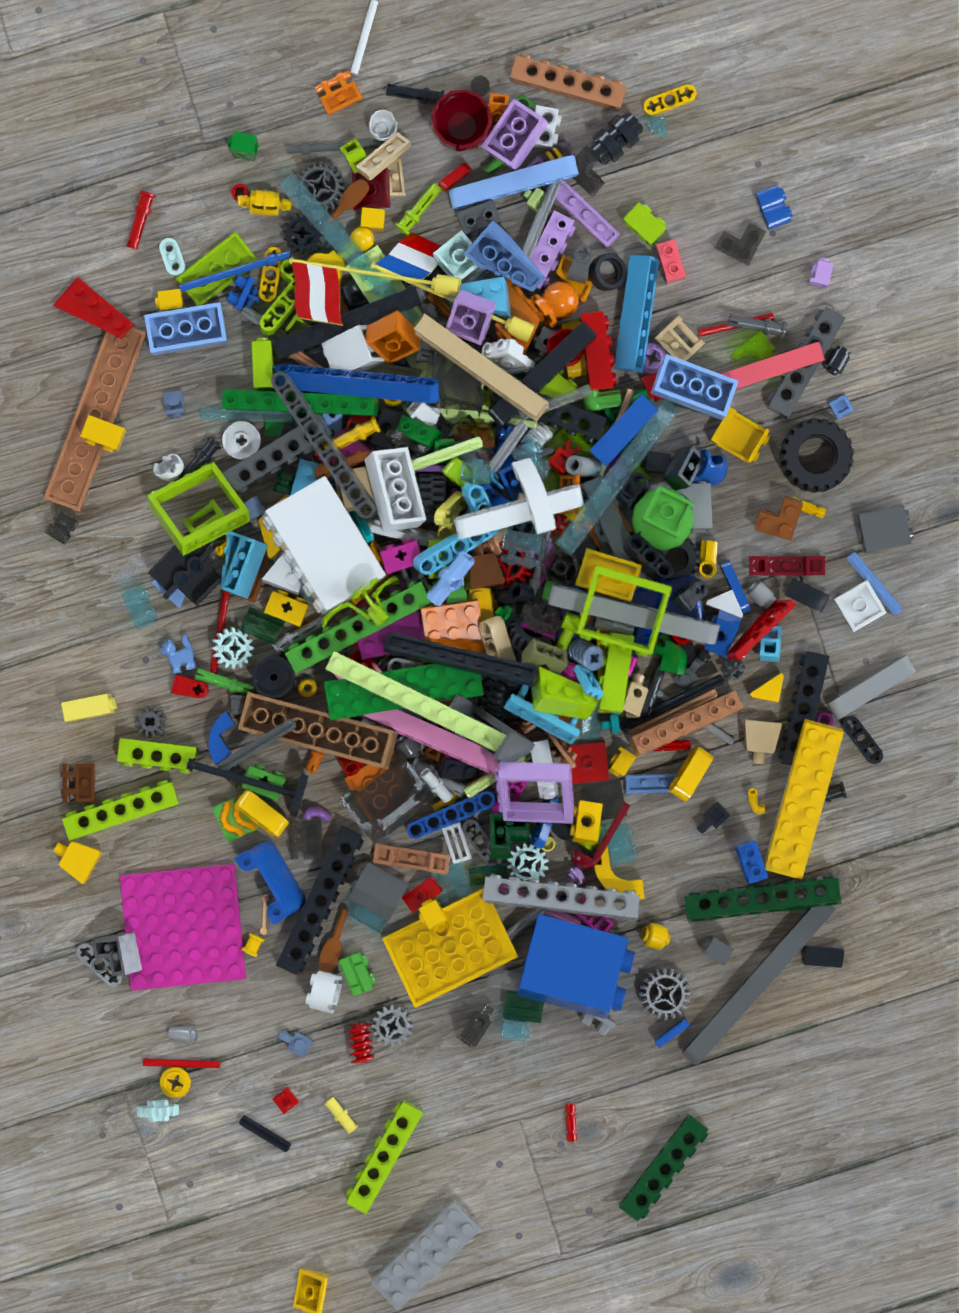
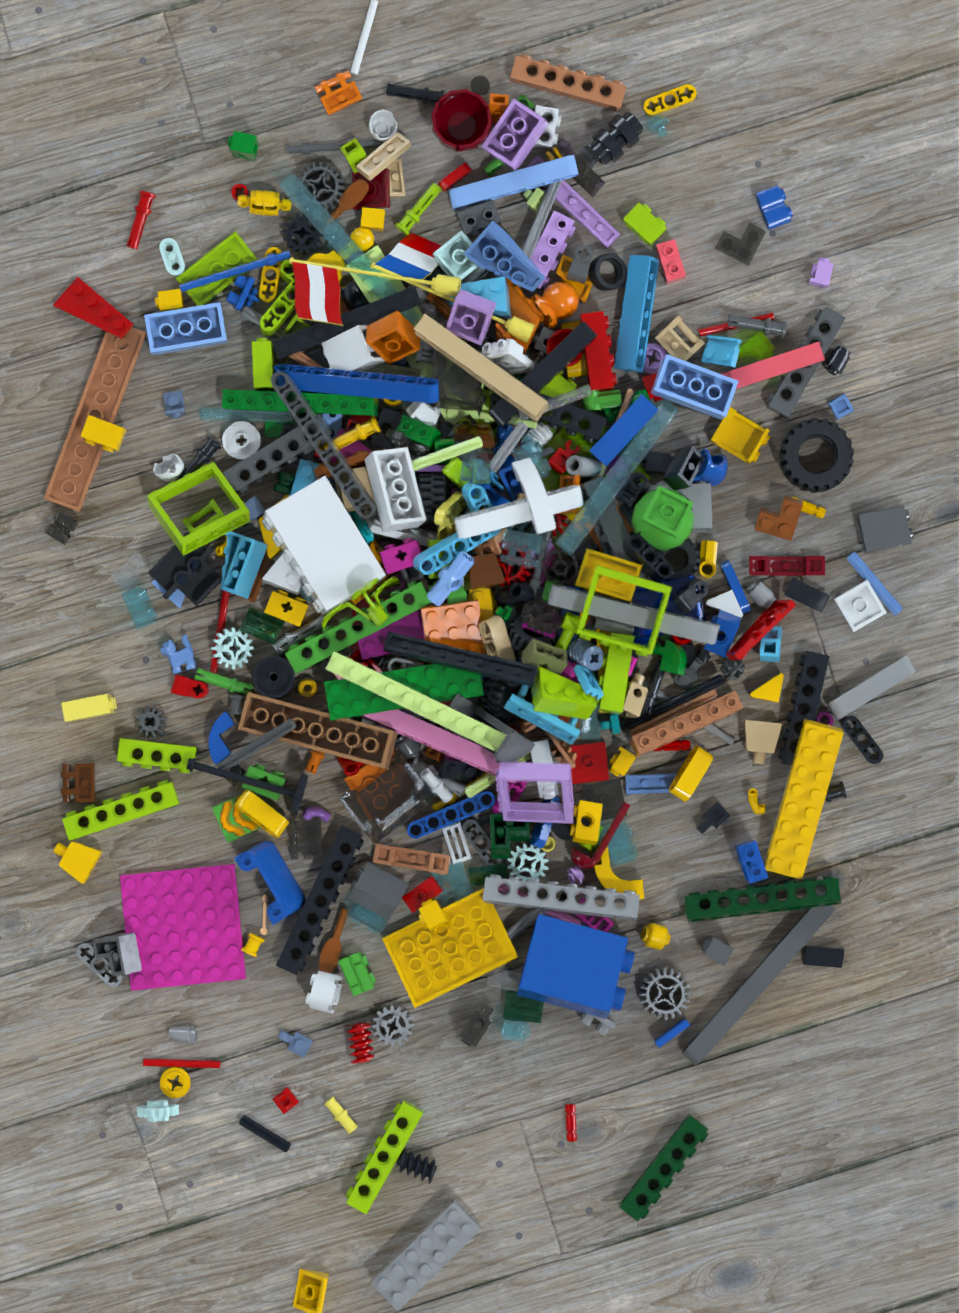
none -> black piece [395,1148,438,1184]
none -> medium azure plate [701,335,742,367]

